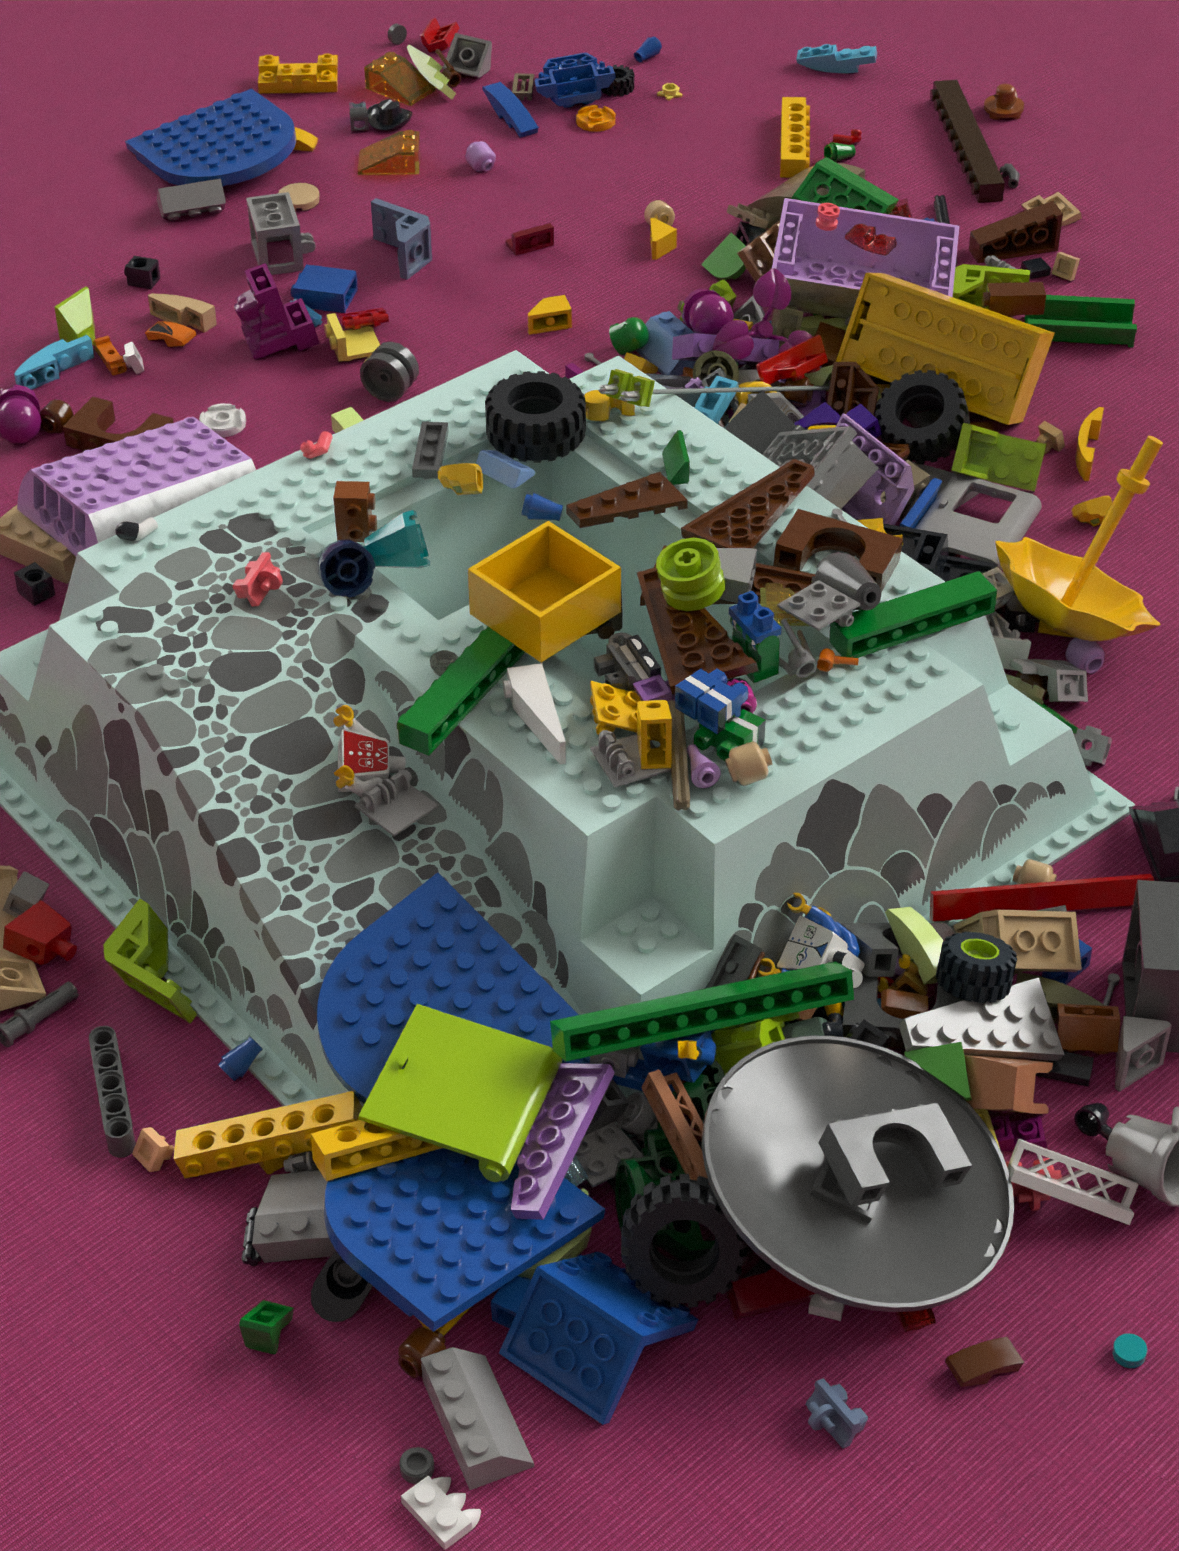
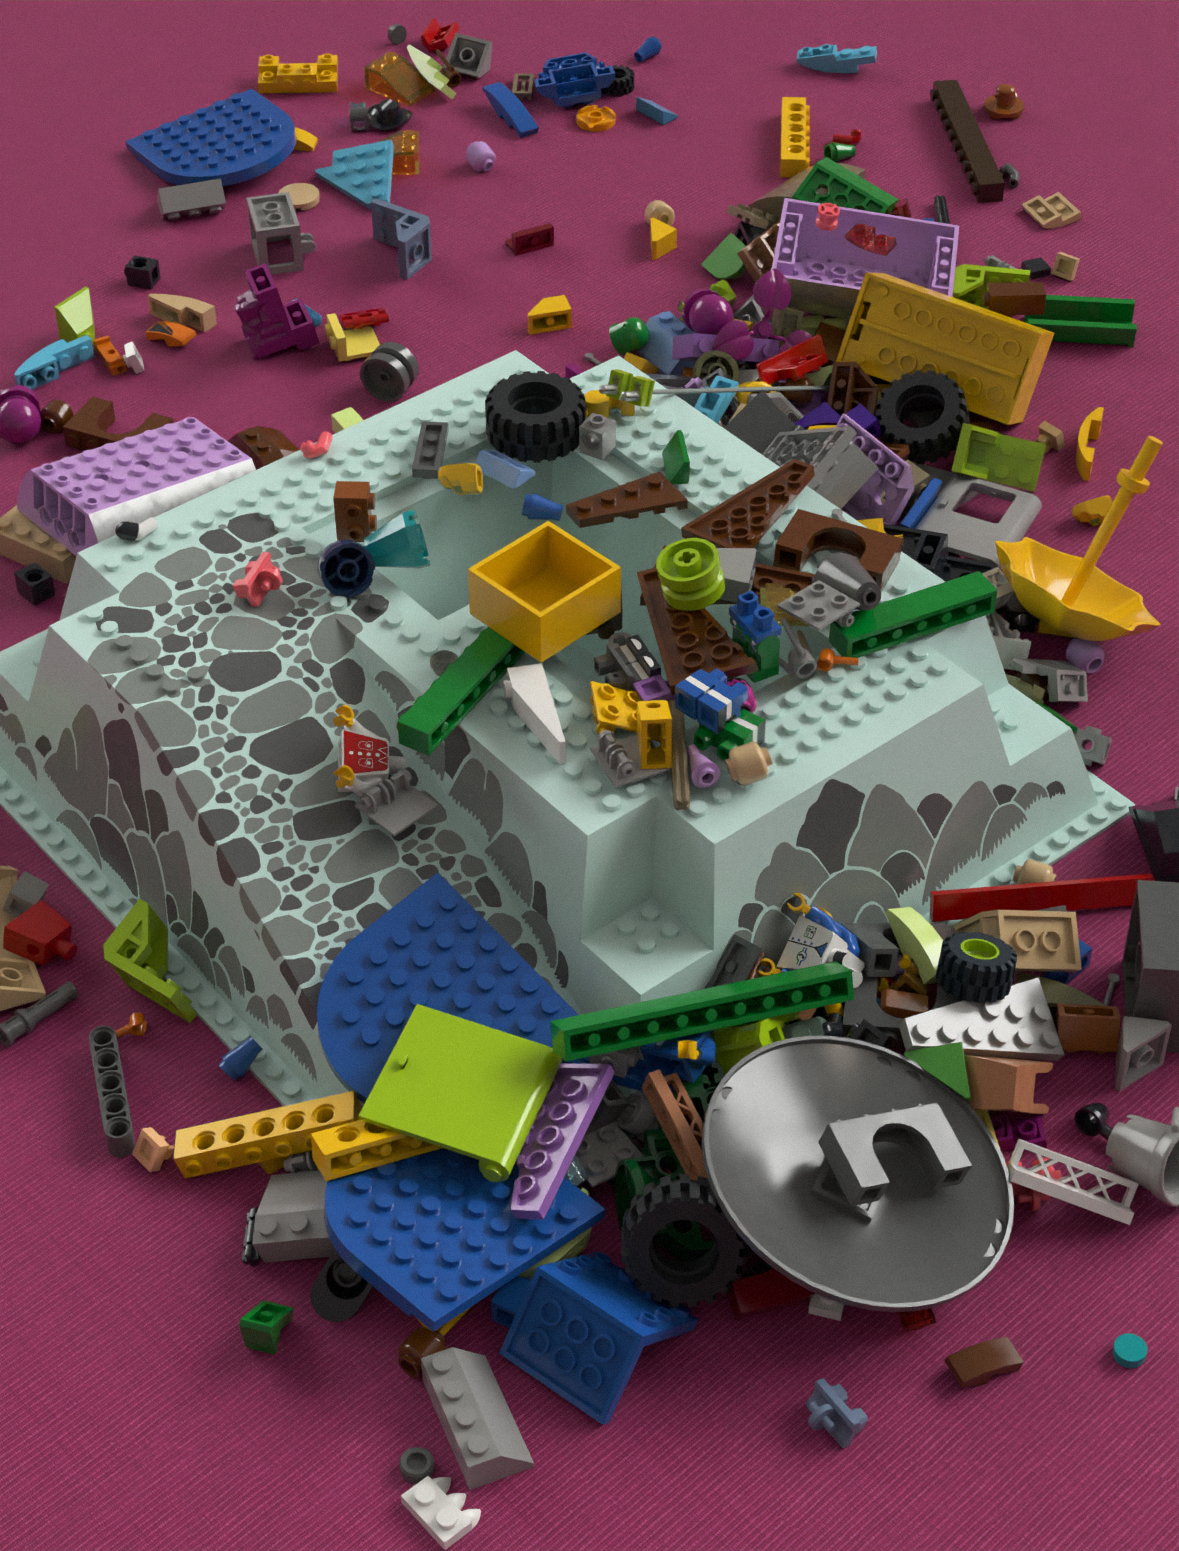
white tile [199,403,246,437] -> none
blue brick [291,264,358,313] -> none
light yellow plate [657,83,682,101] -> none
reddish brown wedge [969,201,1063,263] -> none
black tile [1031,1051,1094,1087] -> none
none -> orange hand [115,1012,147,1038]
none -> reddish brown wedge [228,426,299,470]
none -> medium azure wing [315,140,394,209]
none -> light grey brick [579,413,616,460]
none -> dark azure slope [636,97,678,125]

